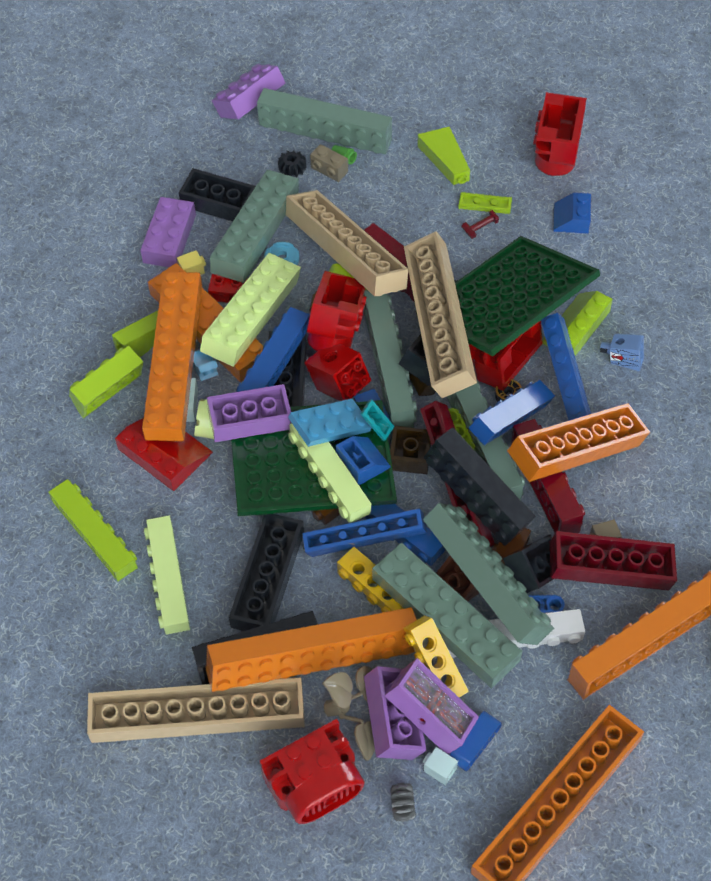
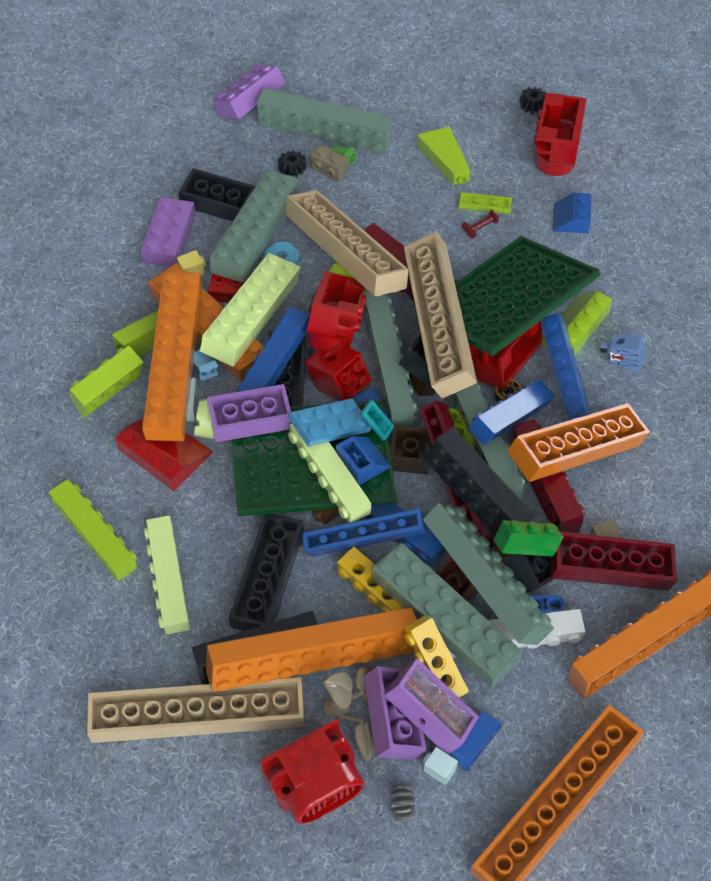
none -> green brick [494,520,563,556]
none -> black gear [519,87,546,114]

